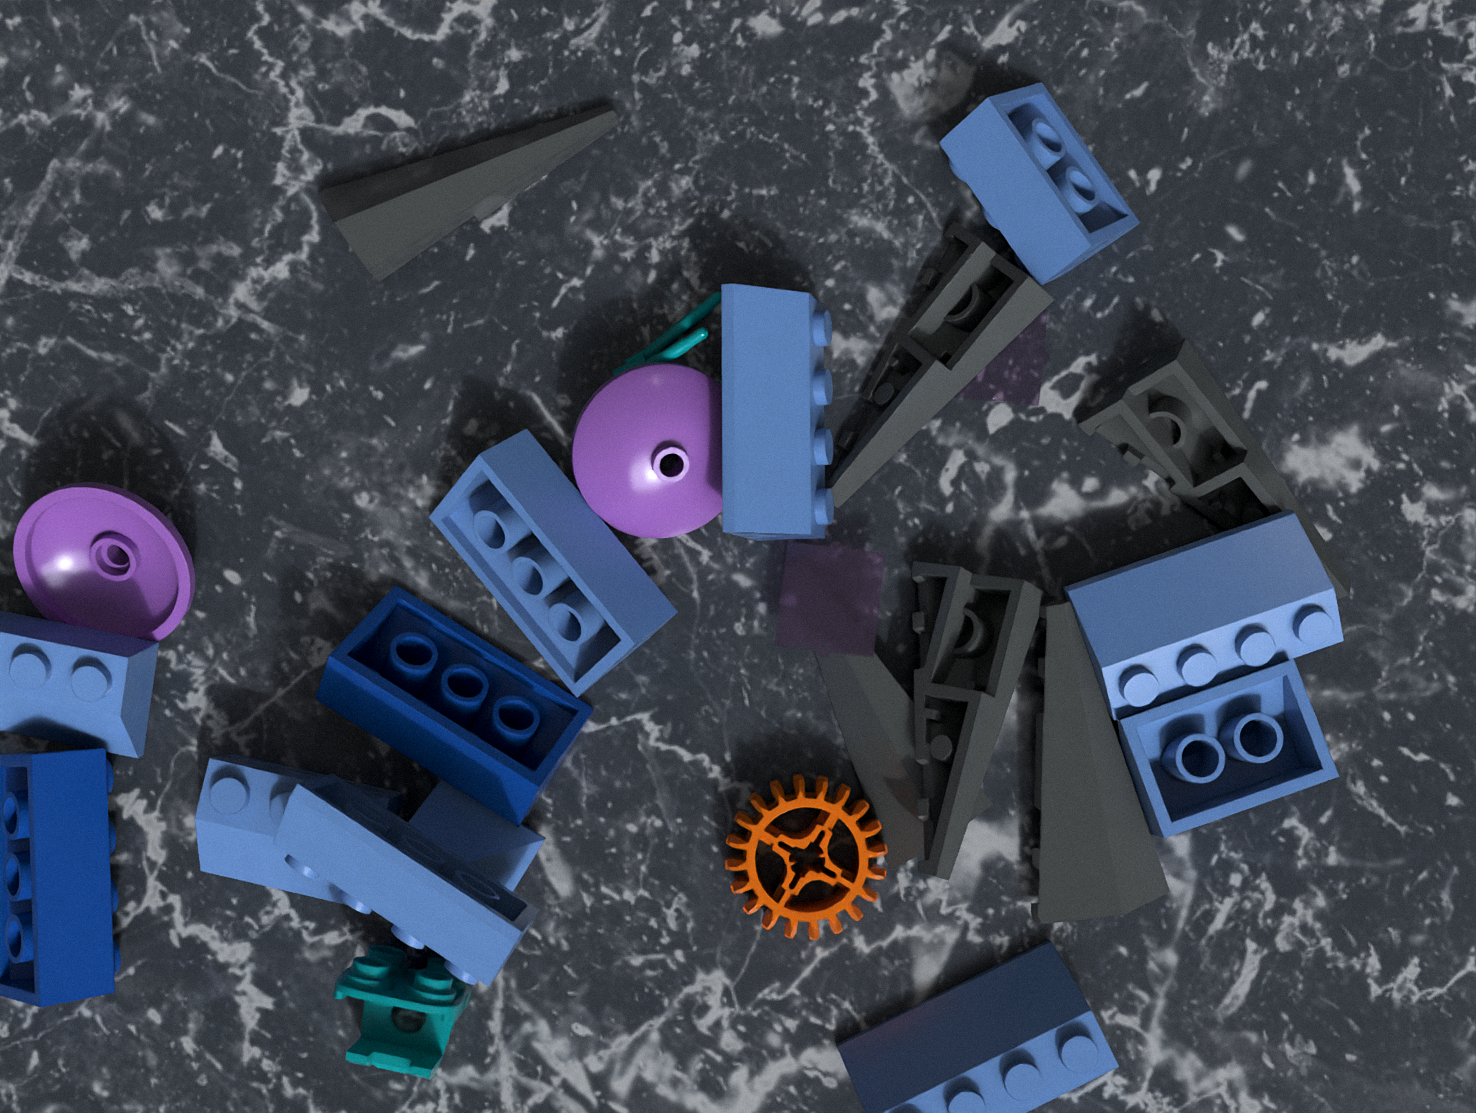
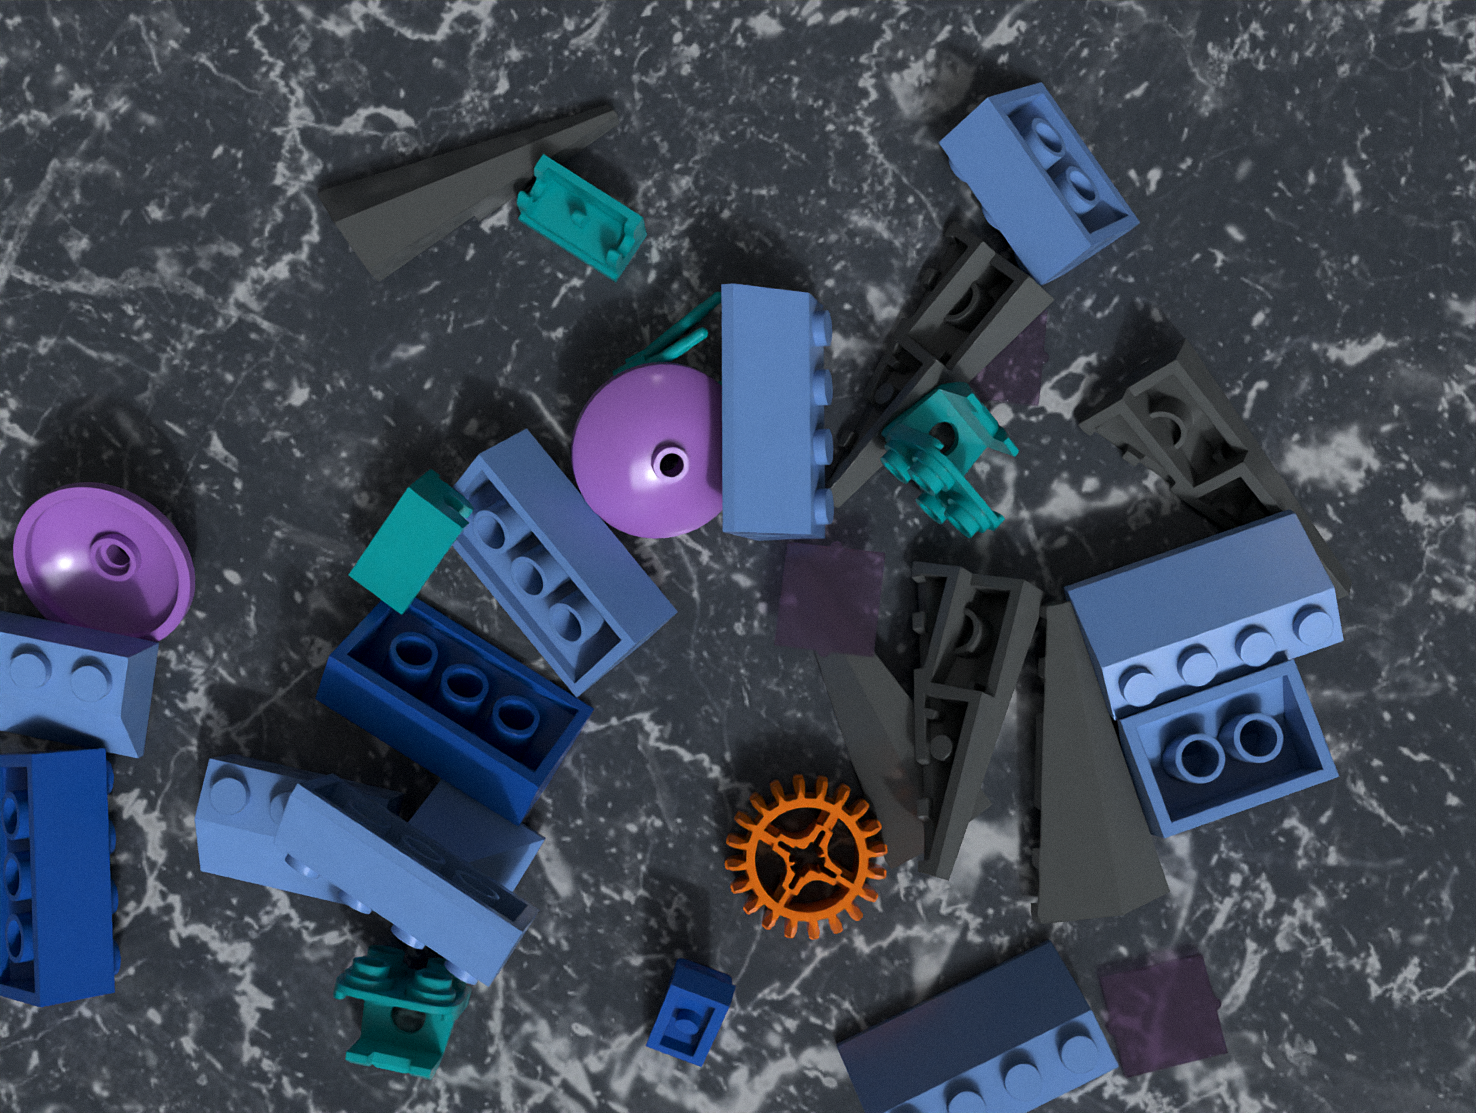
none -> teal hinge [349,469,474,615]
none -> teal hinge [517,154,647,283]
none -> blue slope [646,958,736,1067]
none -> teal piece [880,382,1019,538]
none -> clear purple piece [1099,953,1228,1078]

